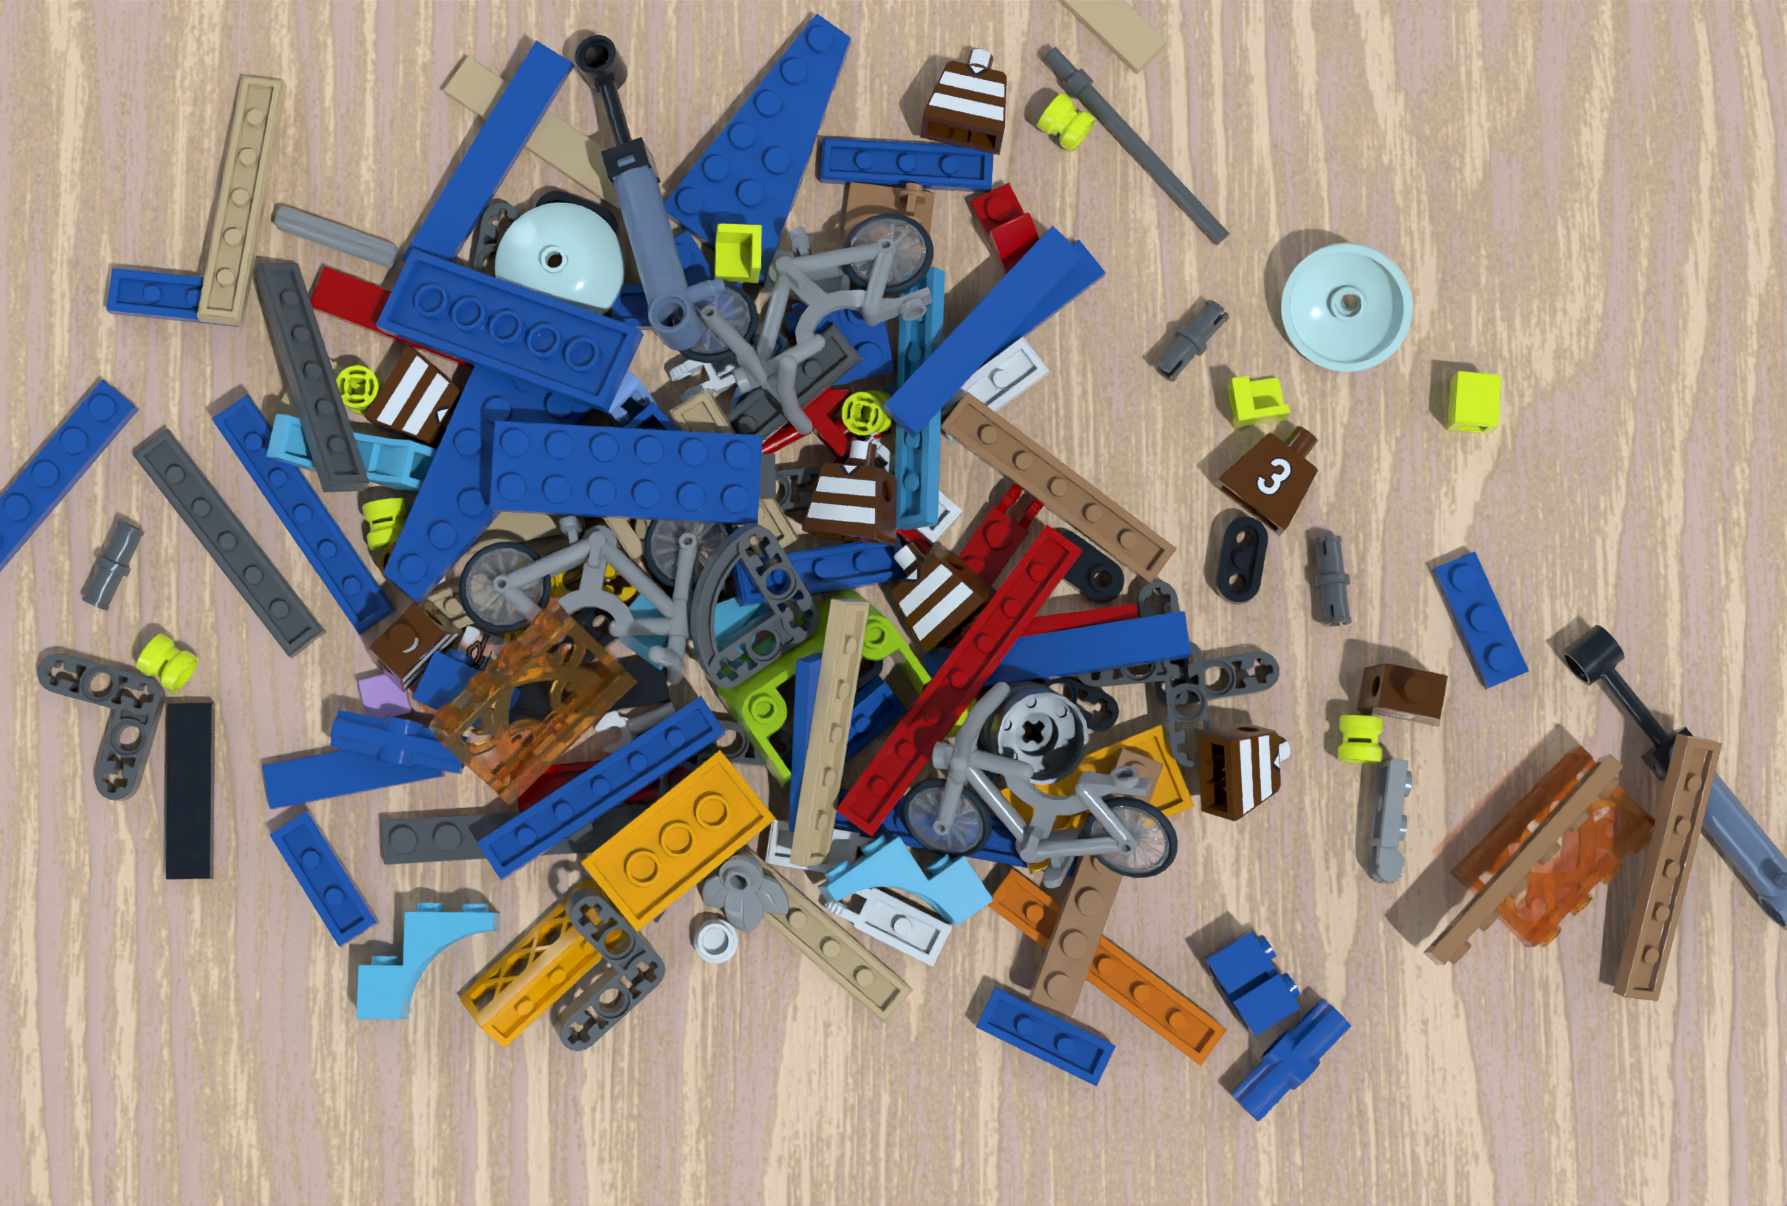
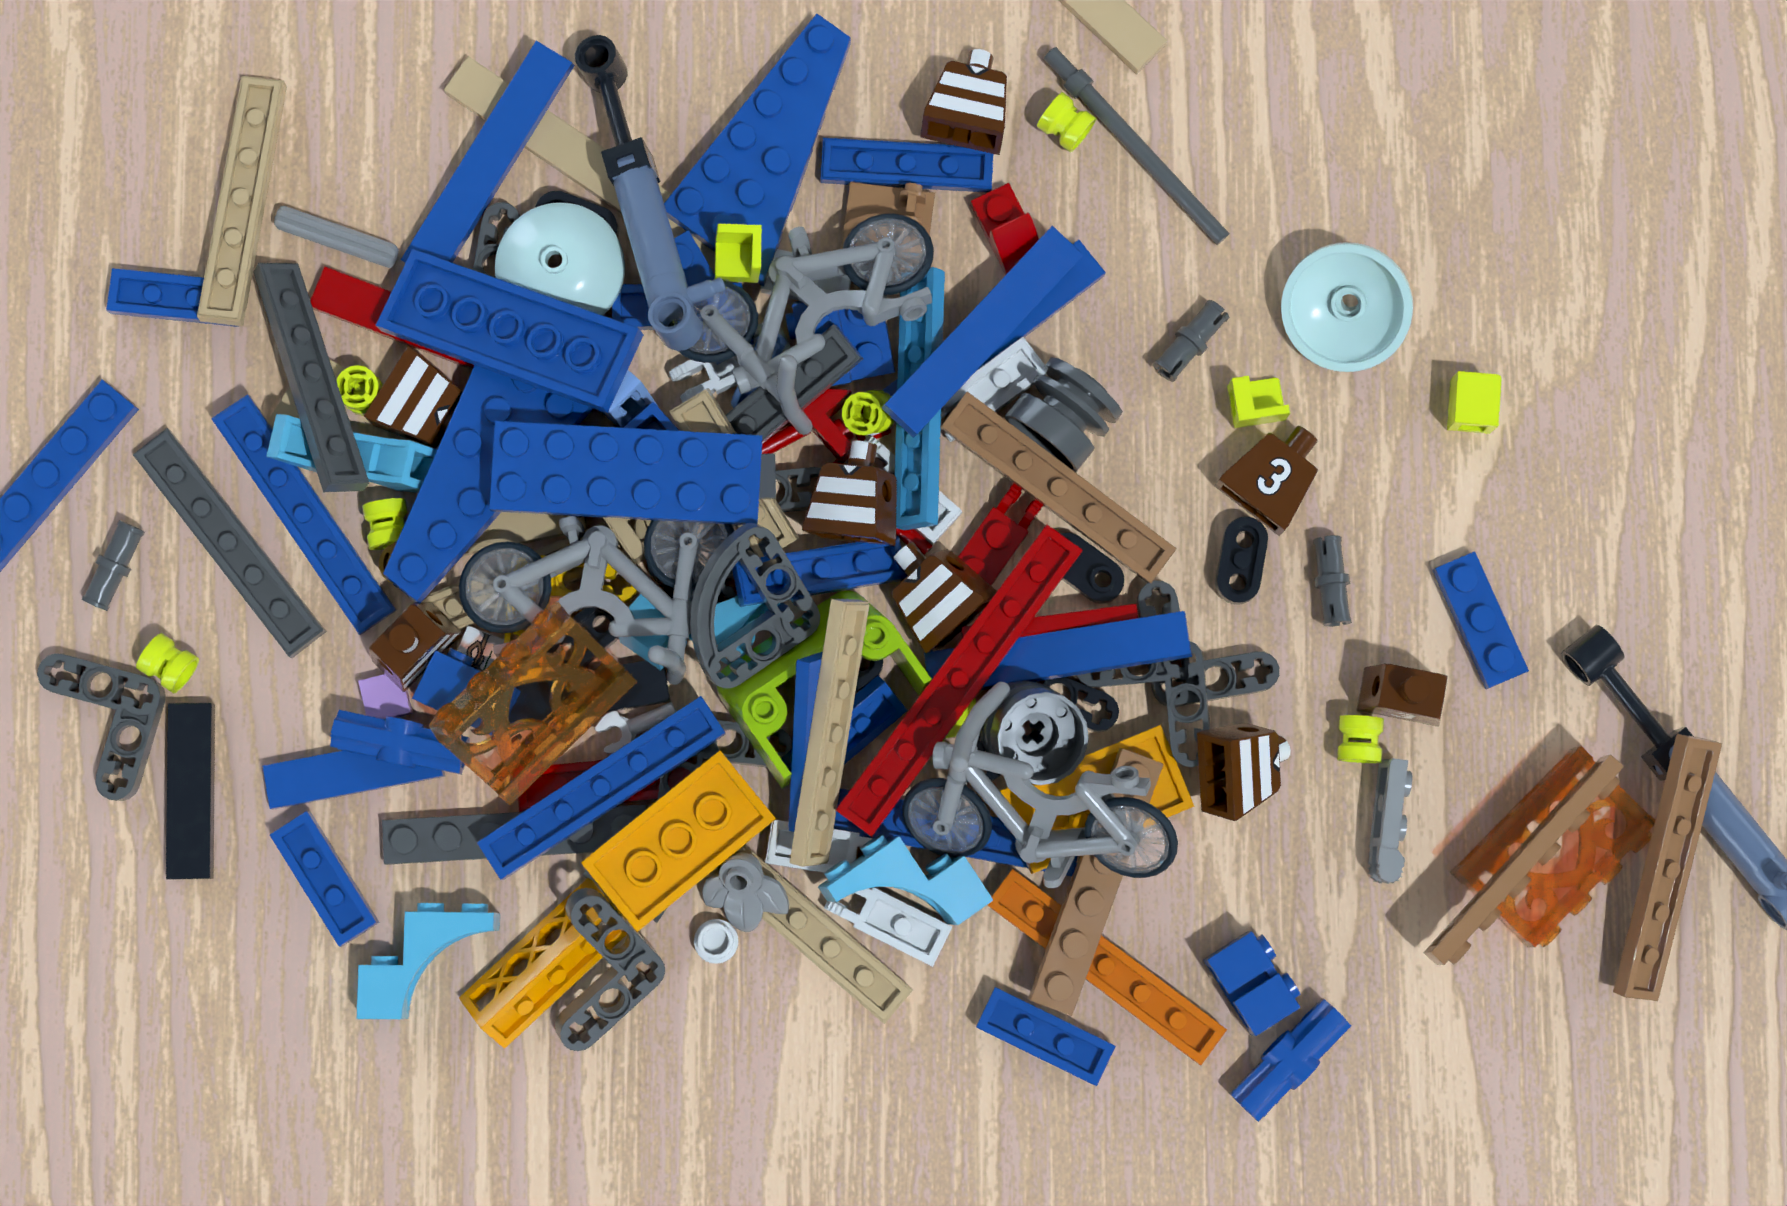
none -> dark grey wheel [1005,357,1123,473]

